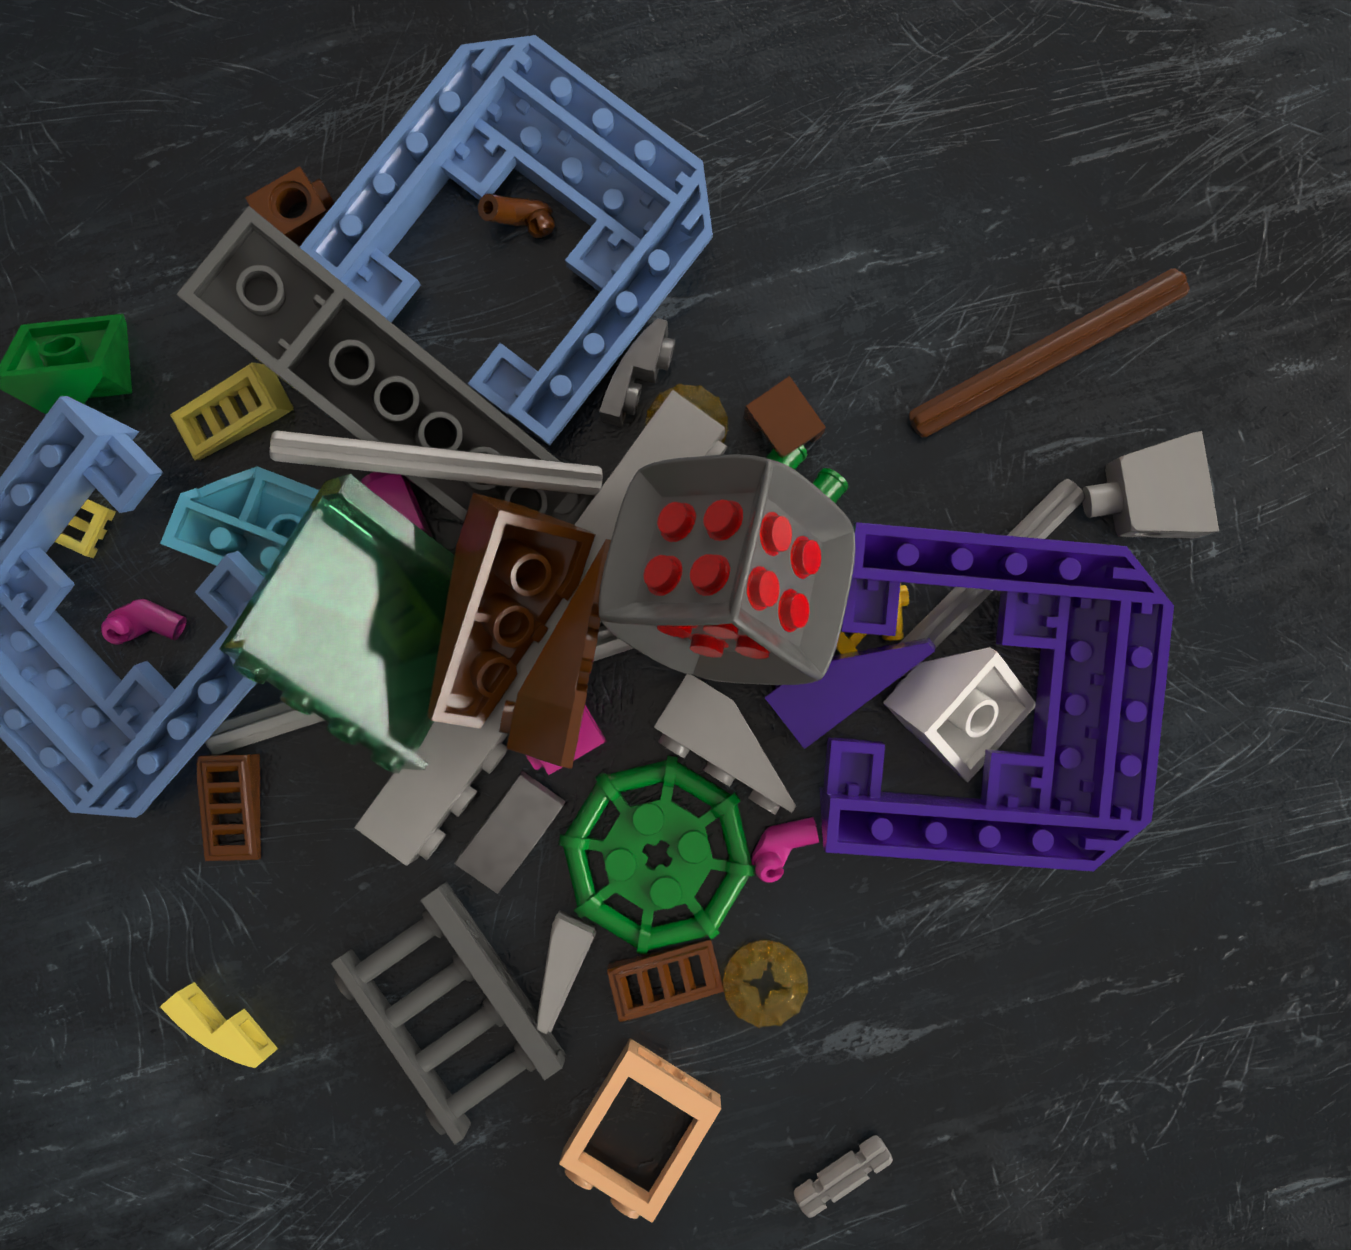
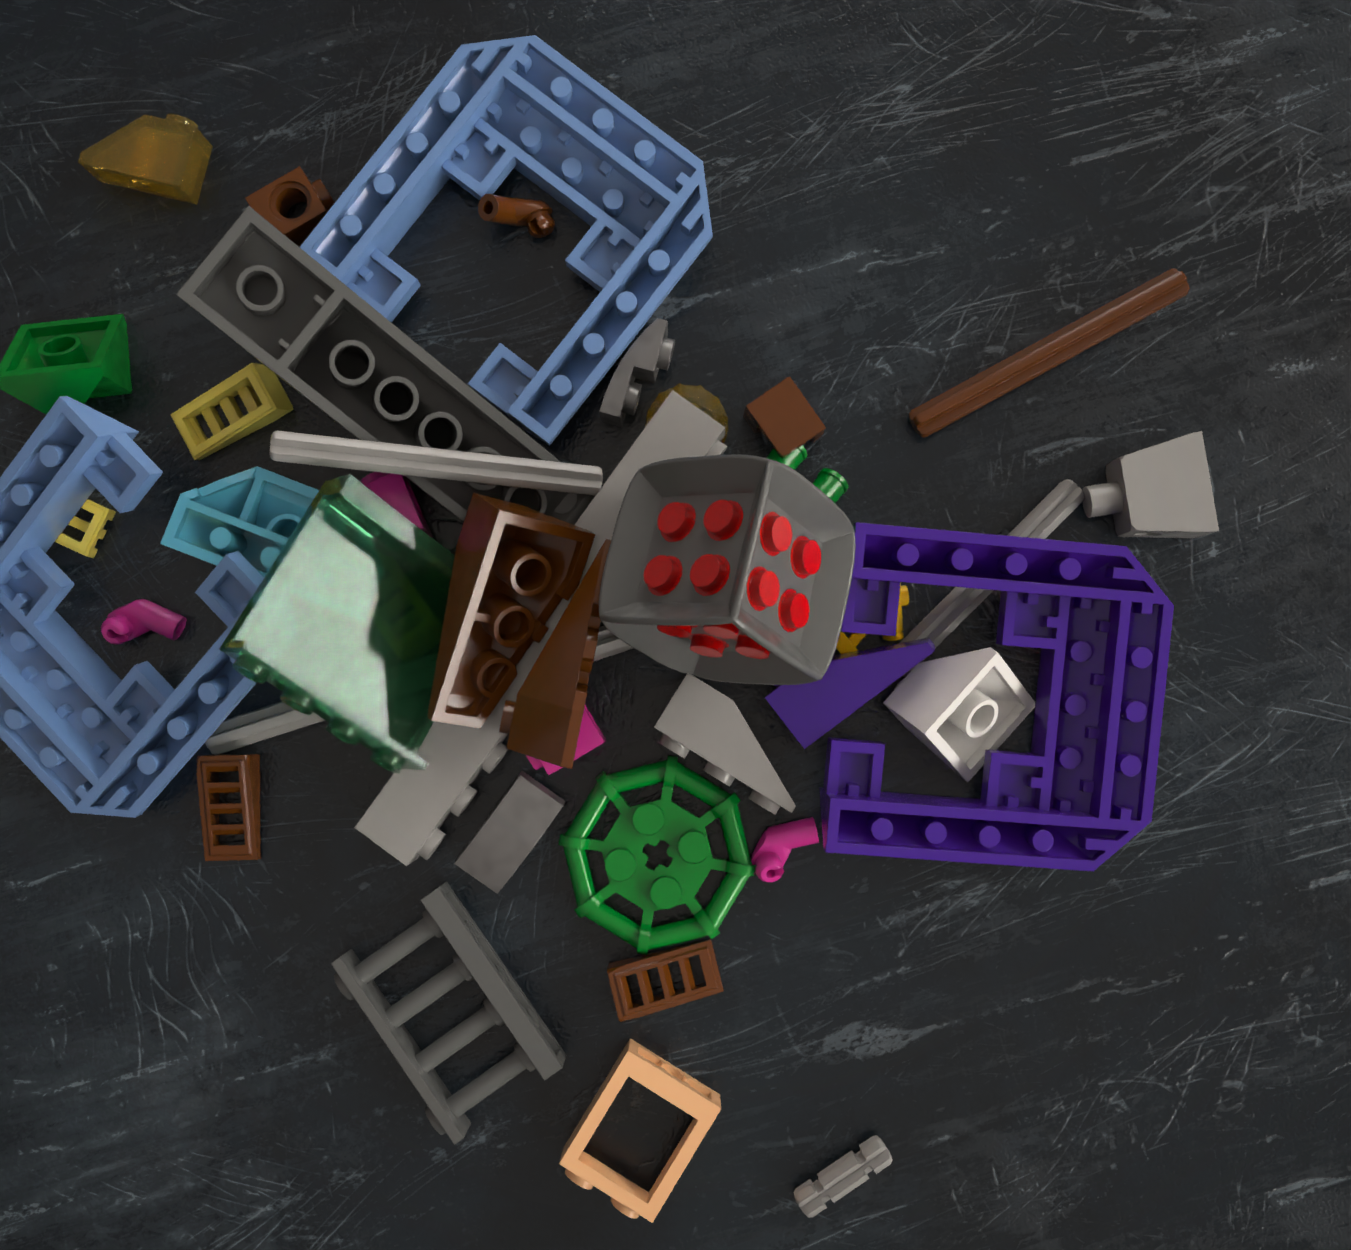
light yellow slope [160,982,278,1068] -> none
light grey slope [537,910,597,1034] -> none
clear yellow gear [723,940,808,1028] -> none
none -> clear yellow slope [78,114,213,205]

